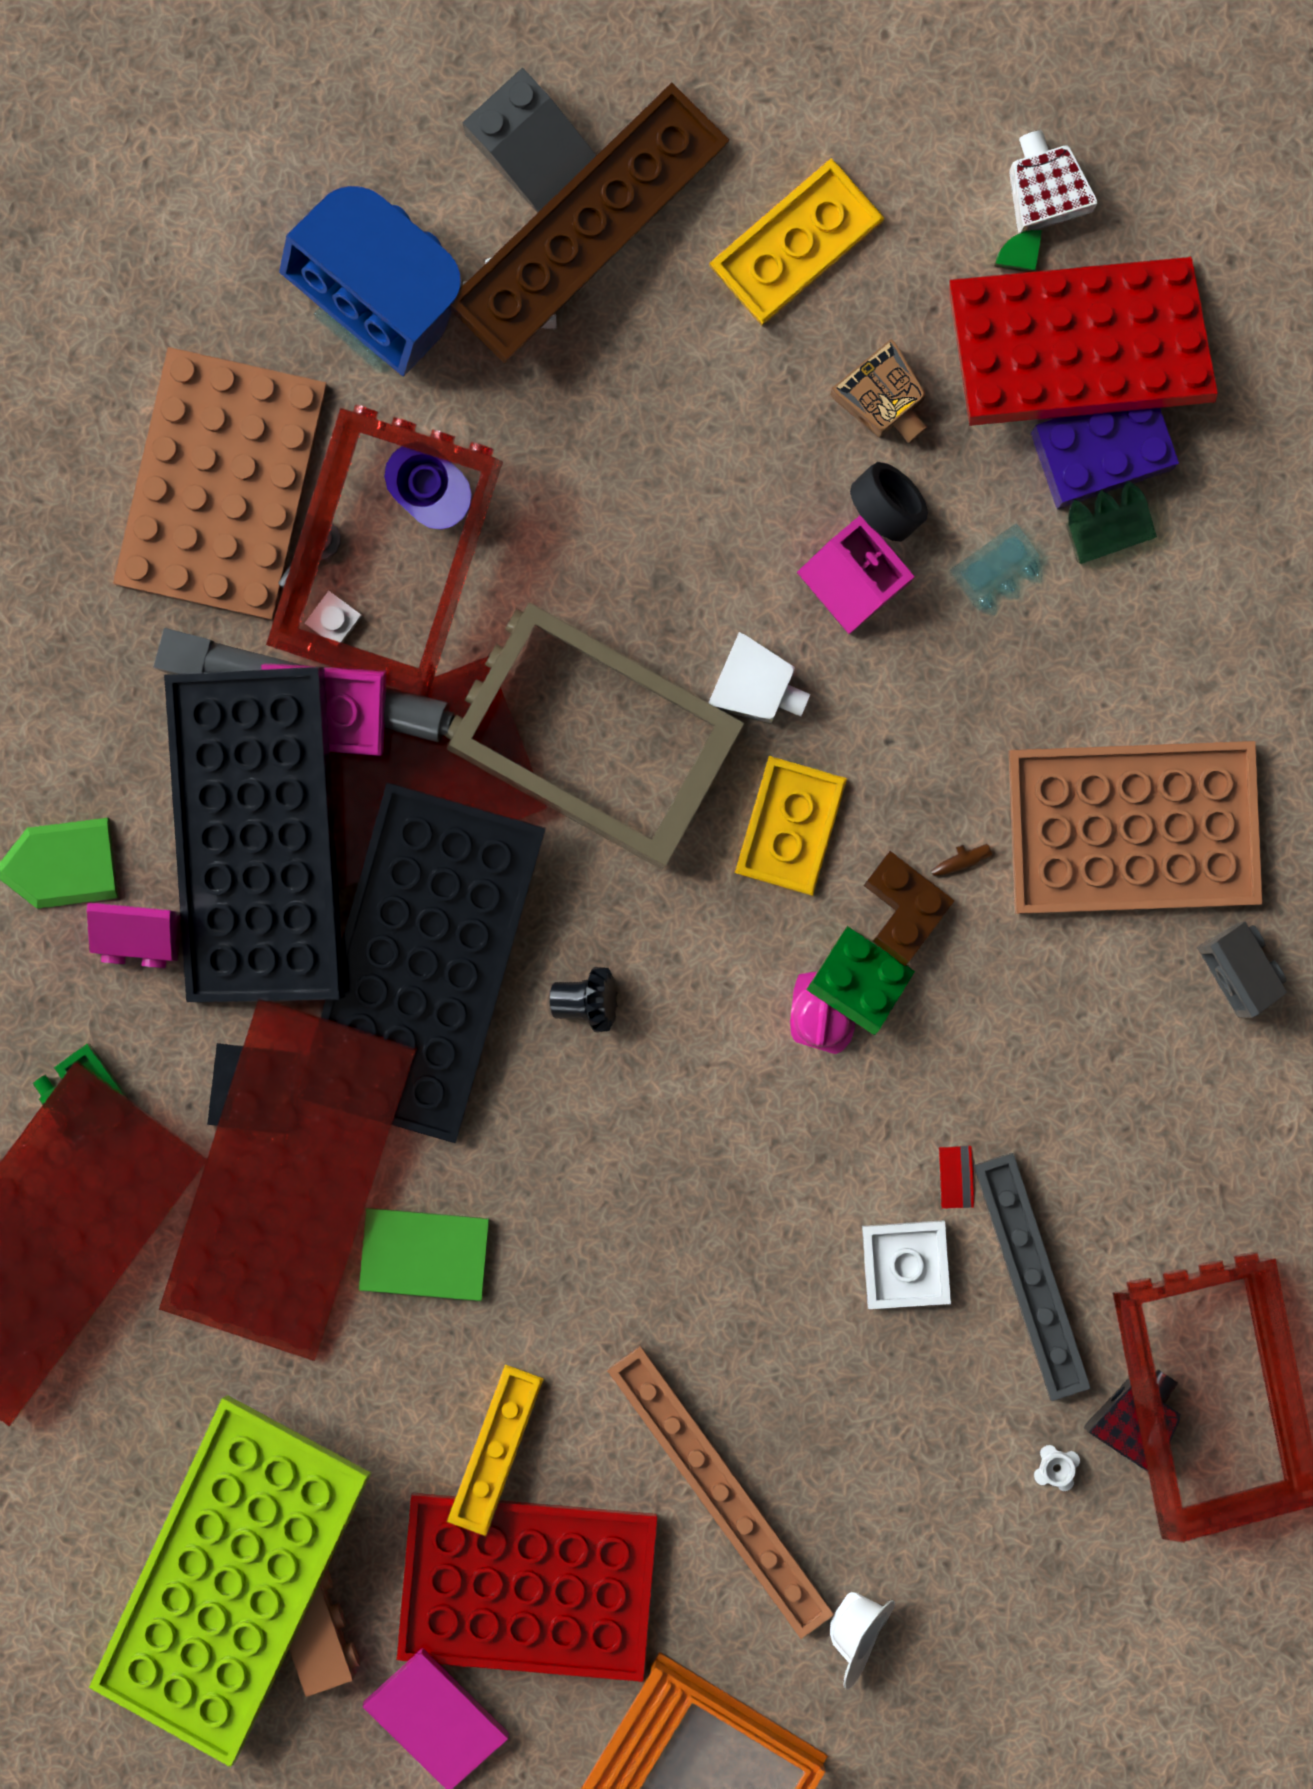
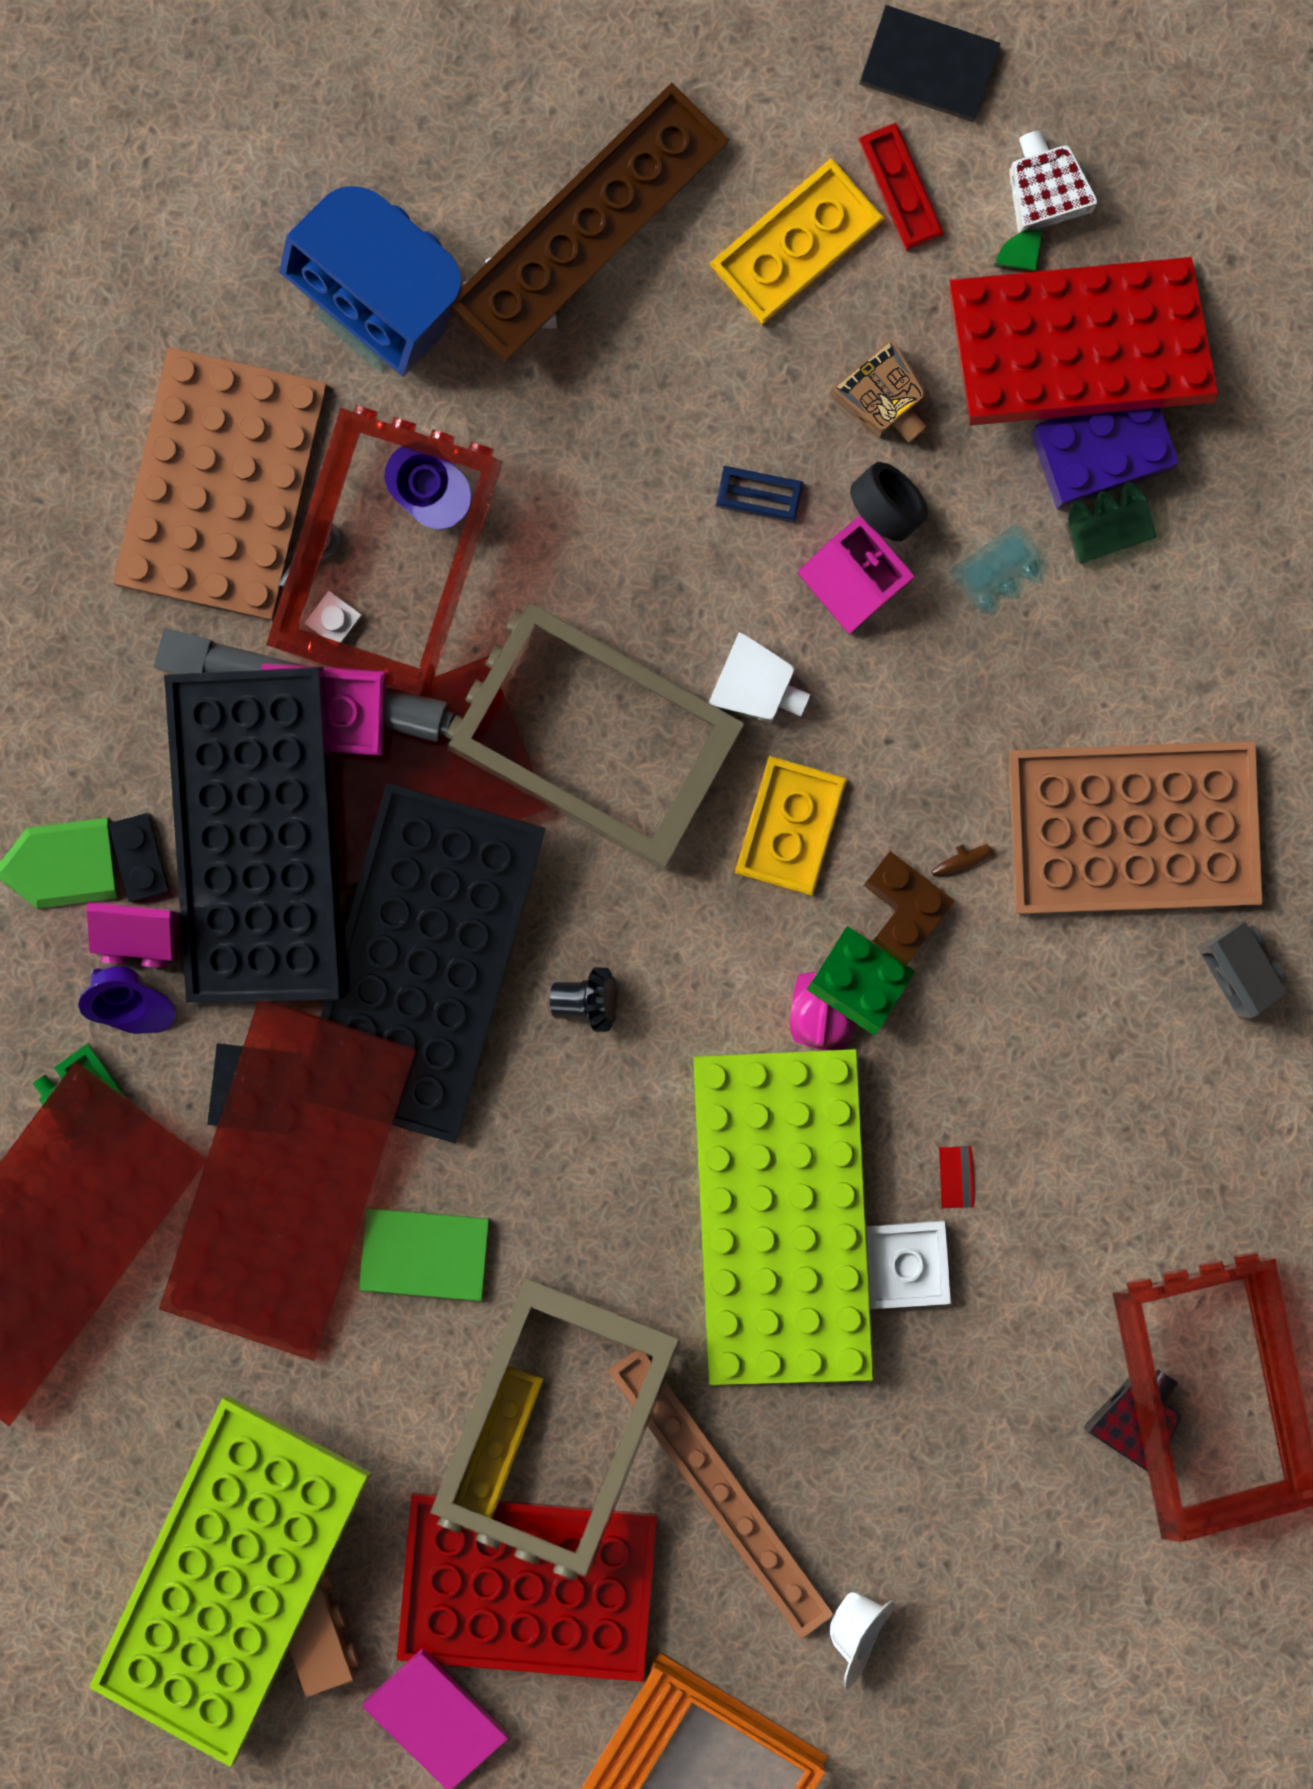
dark grey slope [462,67,597,213] -> none
dark grey plate [973,1153,1091,1401] -> none
white plate [1034,1445,1080,1491] -> none
none -> dark purple piece [78,966,176,1034]
none -> black plate [108,813,170,903]
none -> dark tan window [430,1278,680,1581]
none -> lime plate [693,1049,874,1385]
none -> dark blue tile [716,466,803,523]
none -> red tile [858,122,944,251]
none -> black tile [859,5,1001,122]

